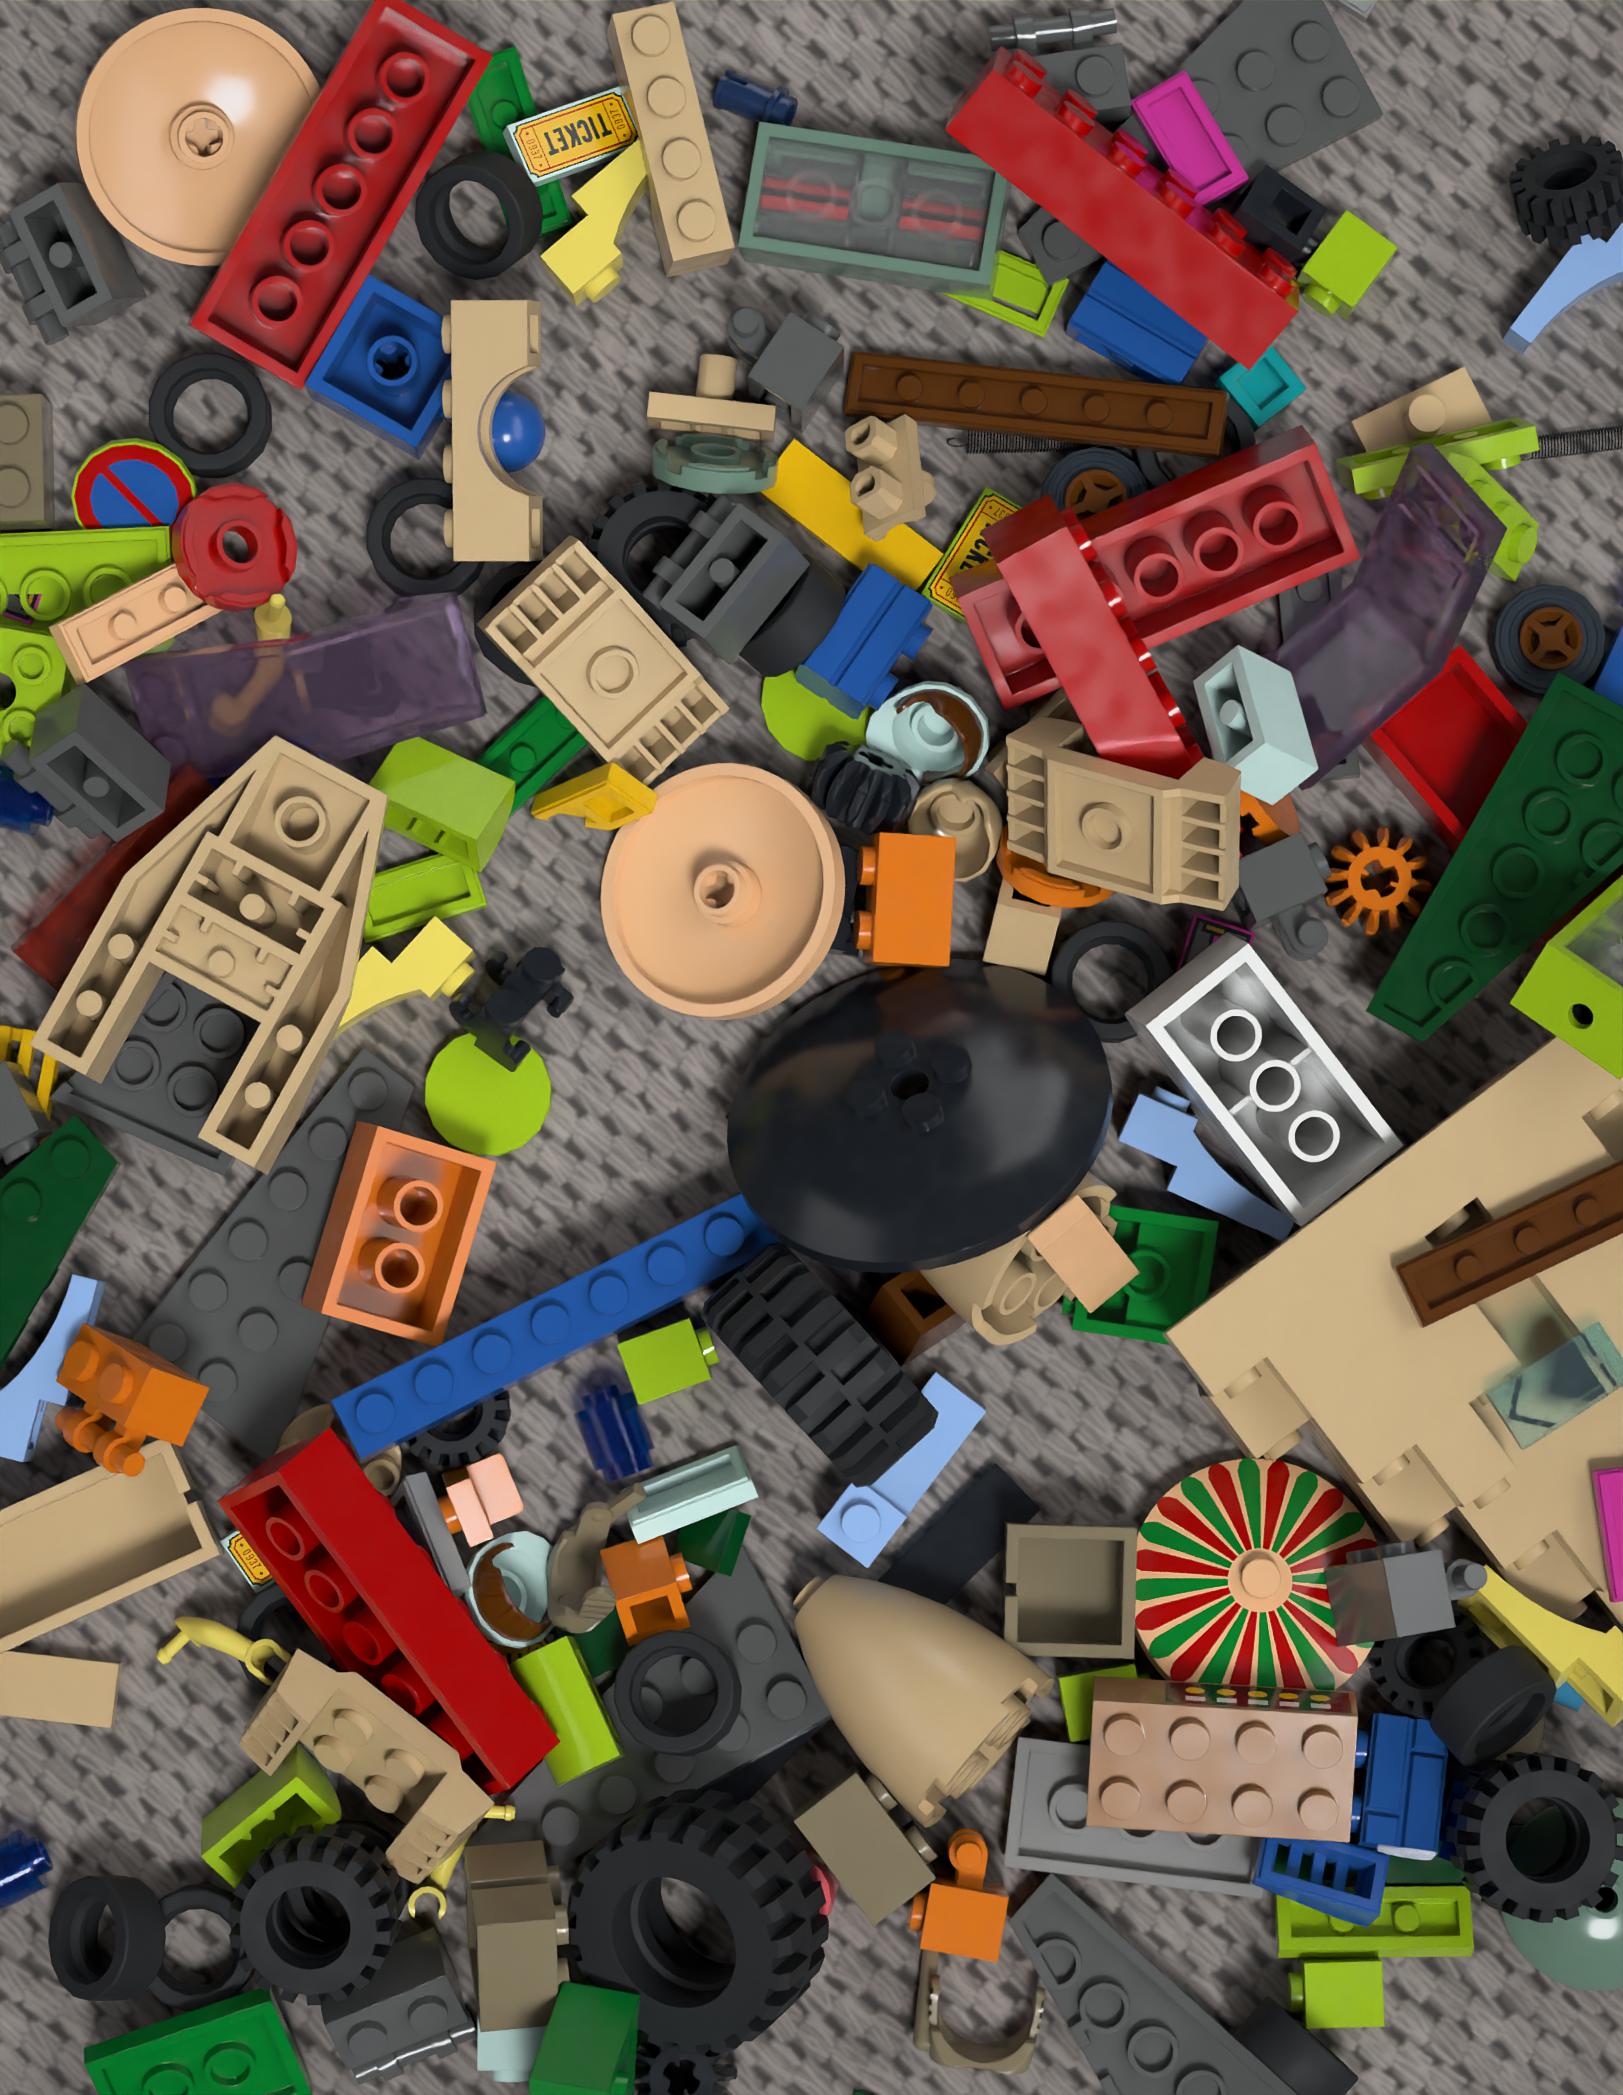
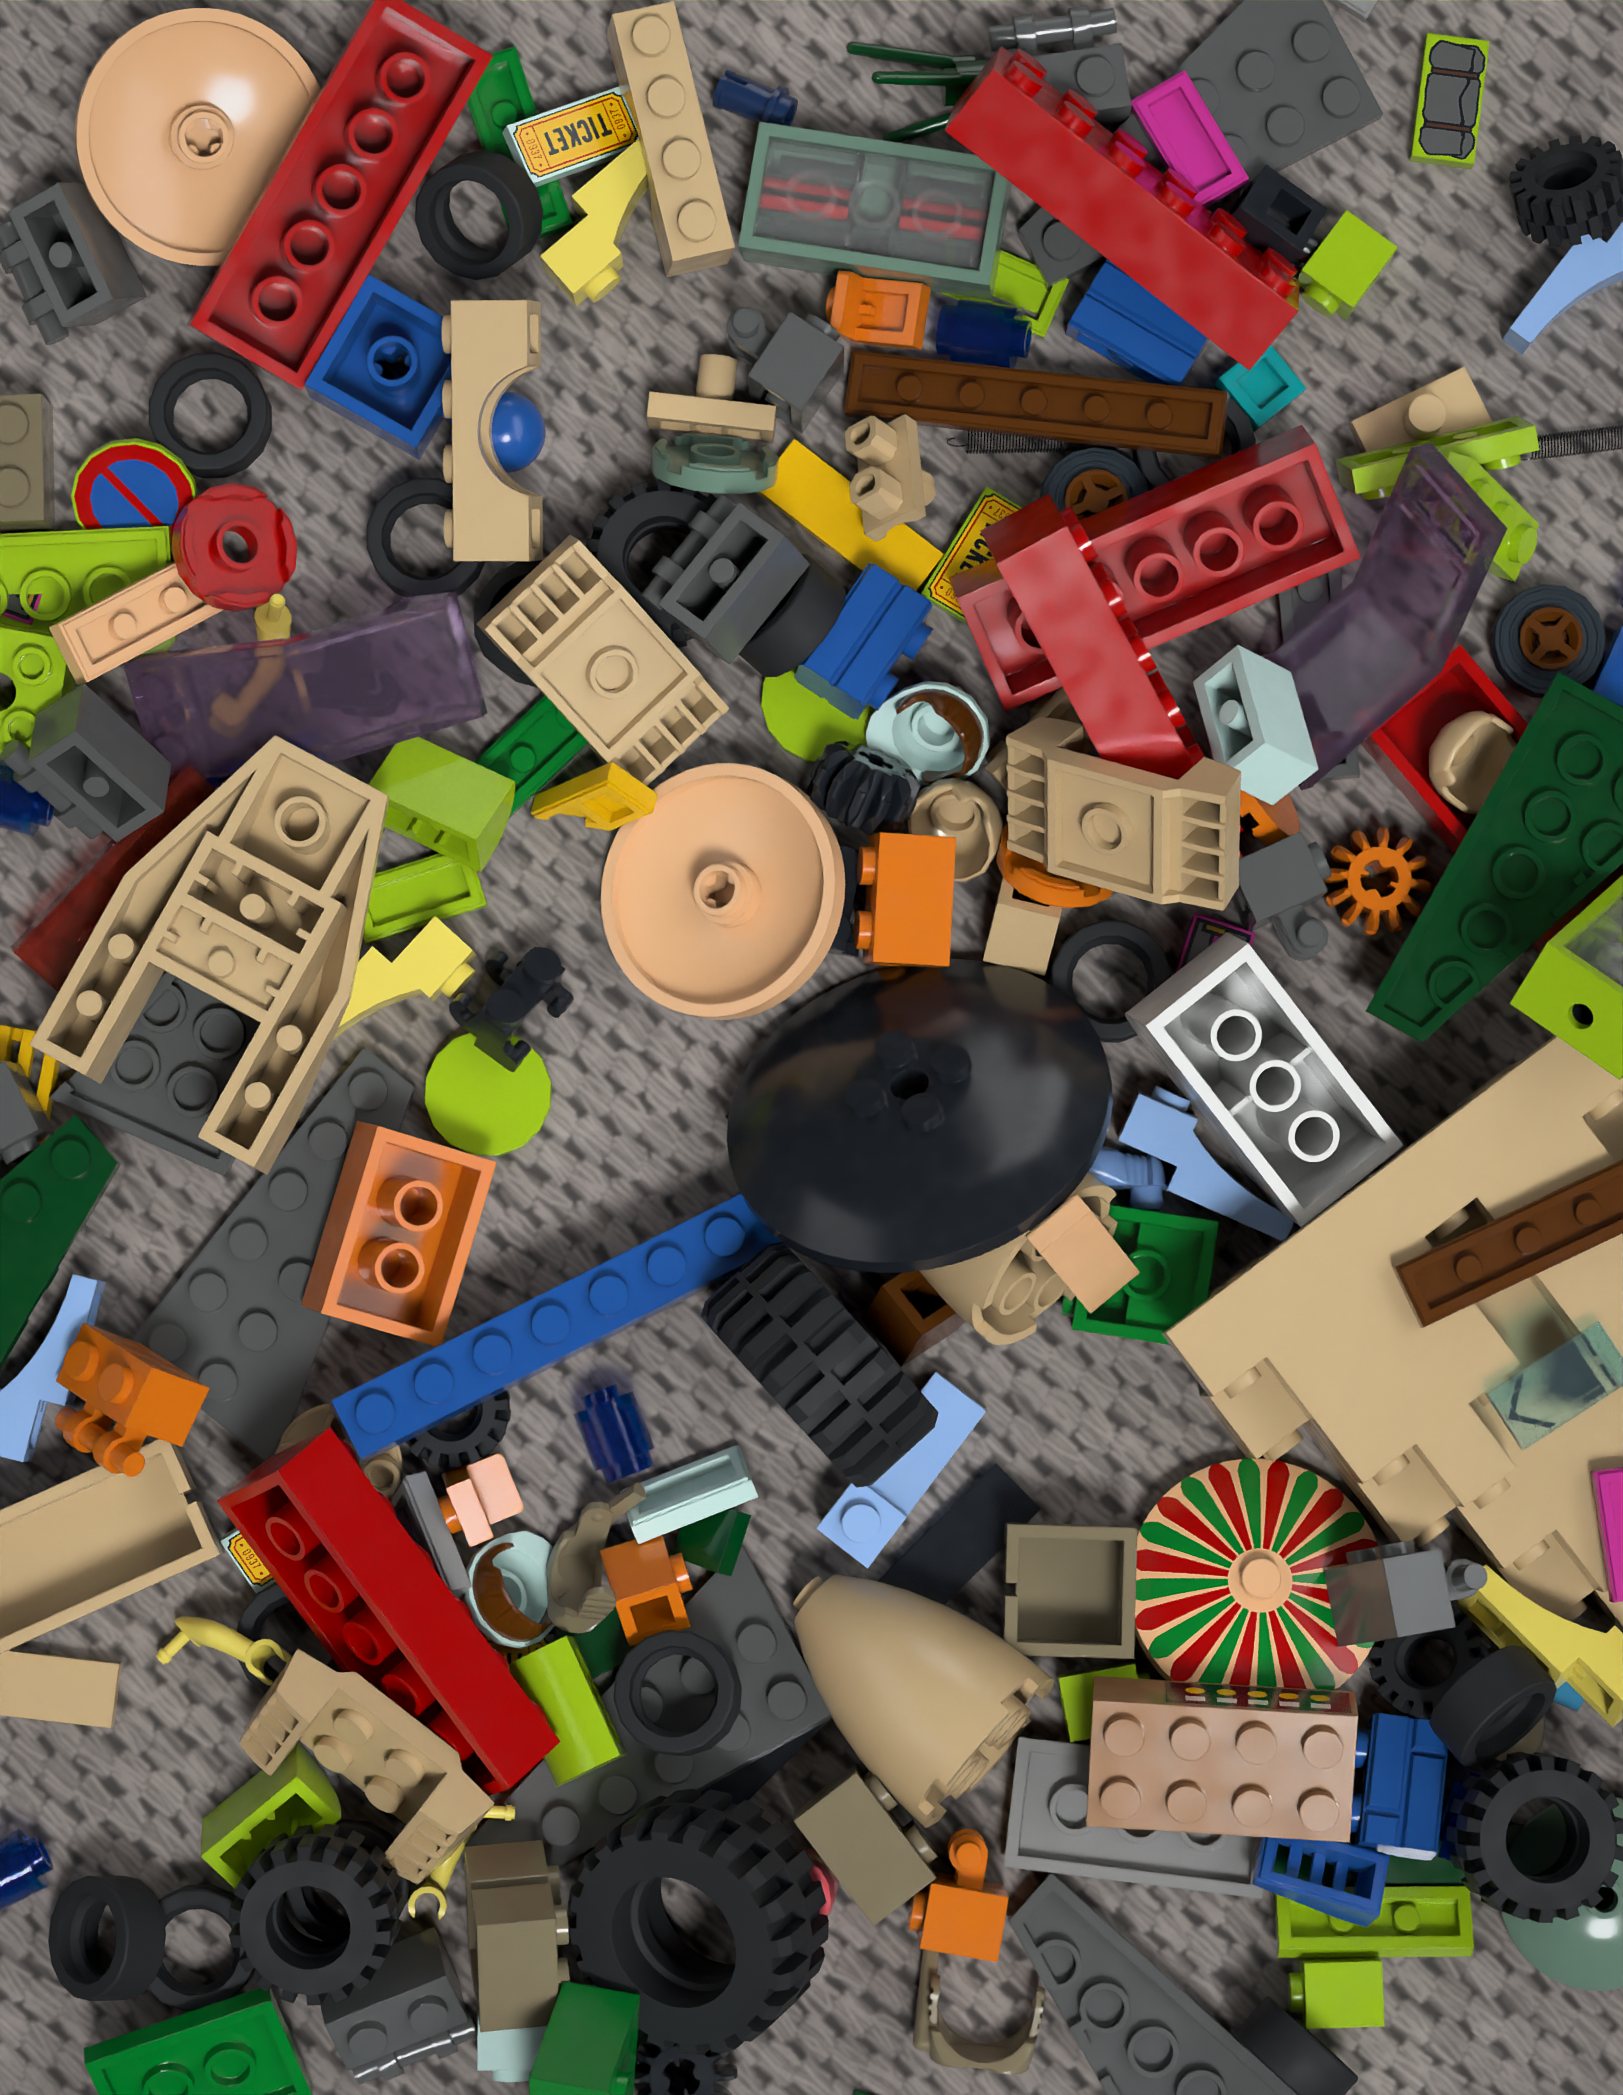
lime brick [617,1318,720,1405] -> none
none -> orange bracket [826,270,931,350]
none -> dark green plant [846,42,989,143]
none -> clear blue brick [936,299,1032,368]
none -> medium blue arm [1089,1146,1169,1212]
none -> tile [1409,33,1490,169]
none -> tan hair [1429,711,1517,815]

